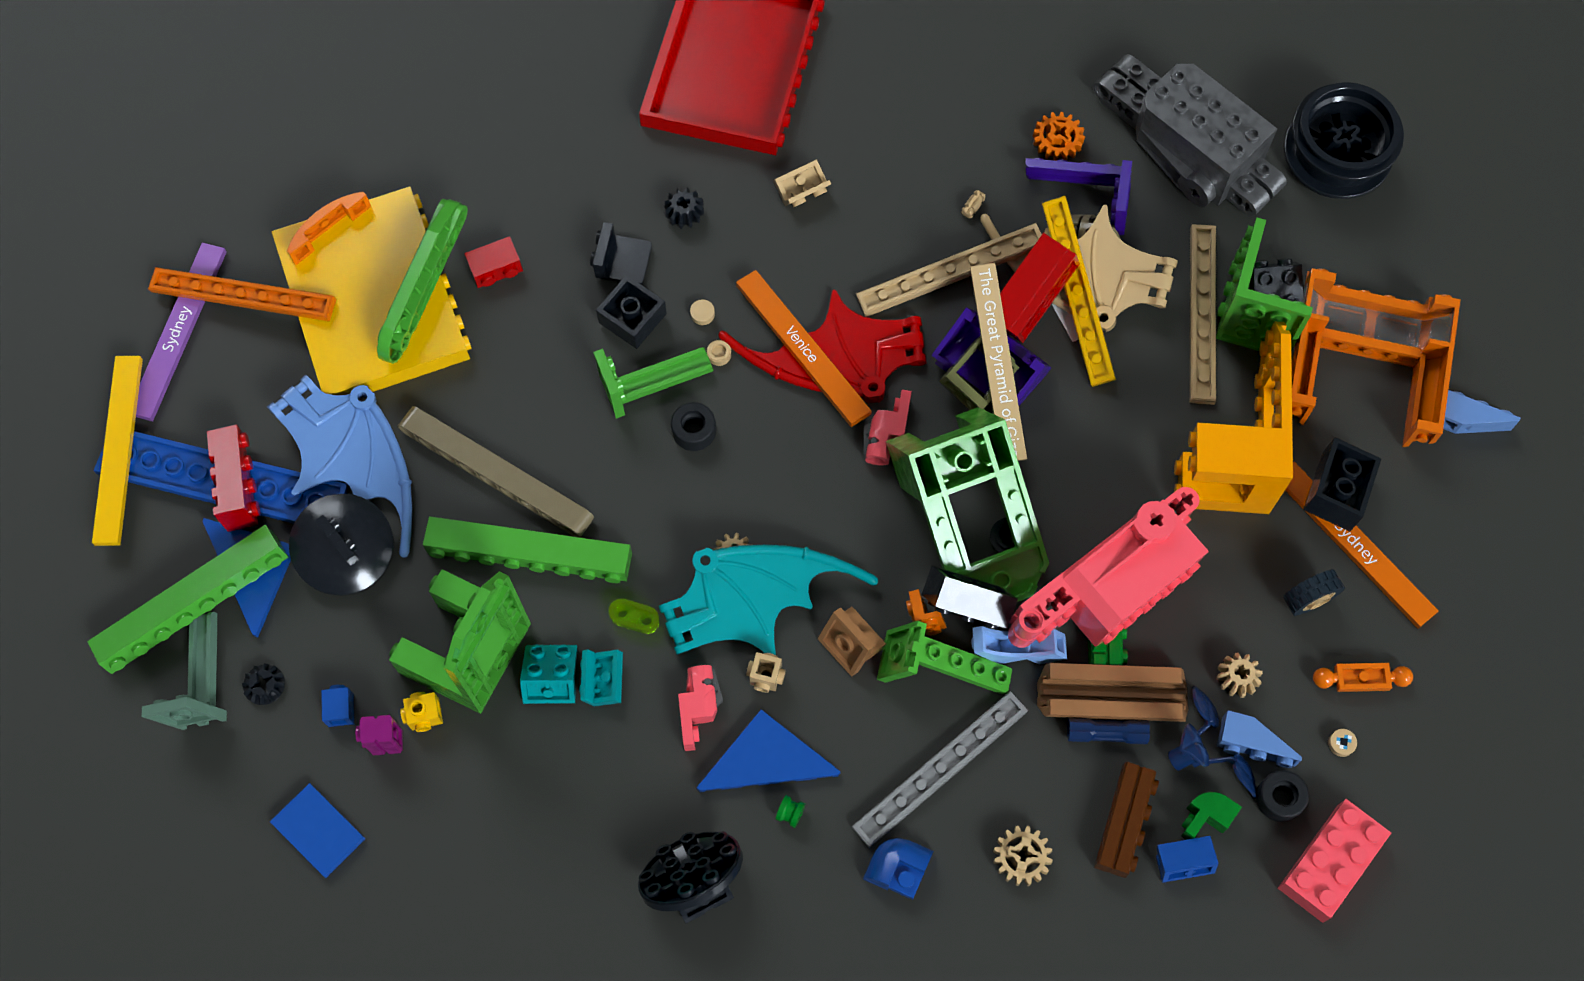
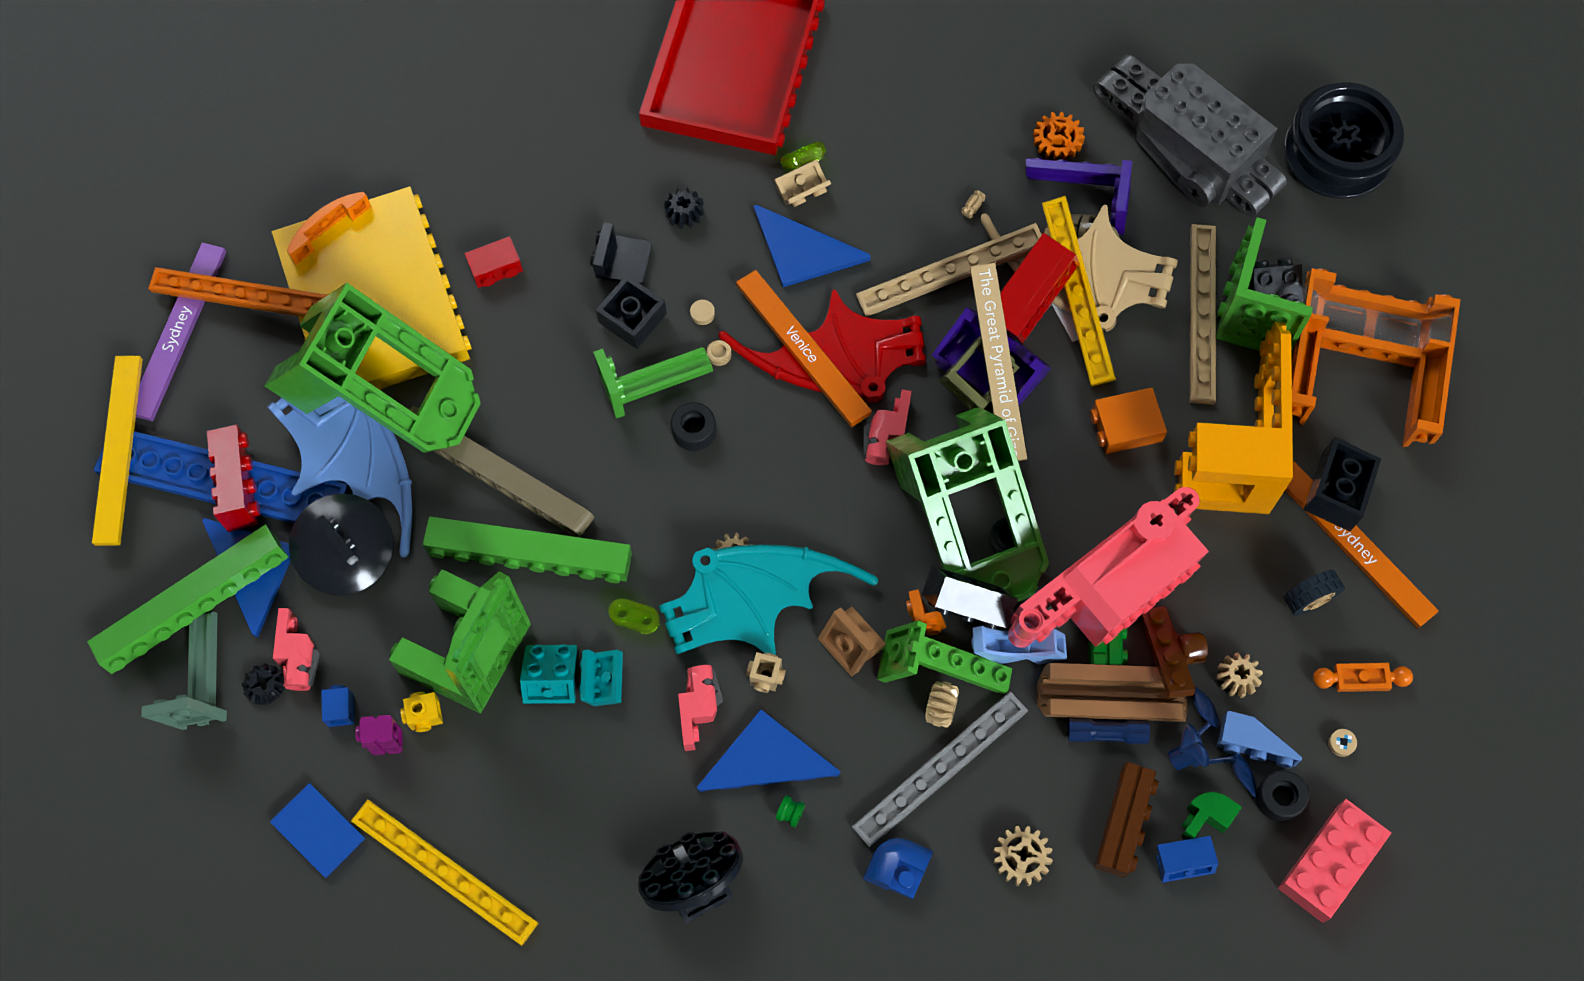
bright green beam [377,199,468,364] -> none
medium blue slope [1443,390,1520,434] -> none
none -> bright green bracket [264,283,481,453]
none -> coral plate [273,608,320,691]
none -> yellow tile [351,799,539,946]
none -> blue tile [754,205,870,287]
none -> clear neon green plate [780,141,826,172]
none -> tan gear [925,681,959,727]
none -> orange brick [1090,387,1167,454]
none -> reddish brown plate [1140,606,1208,698]

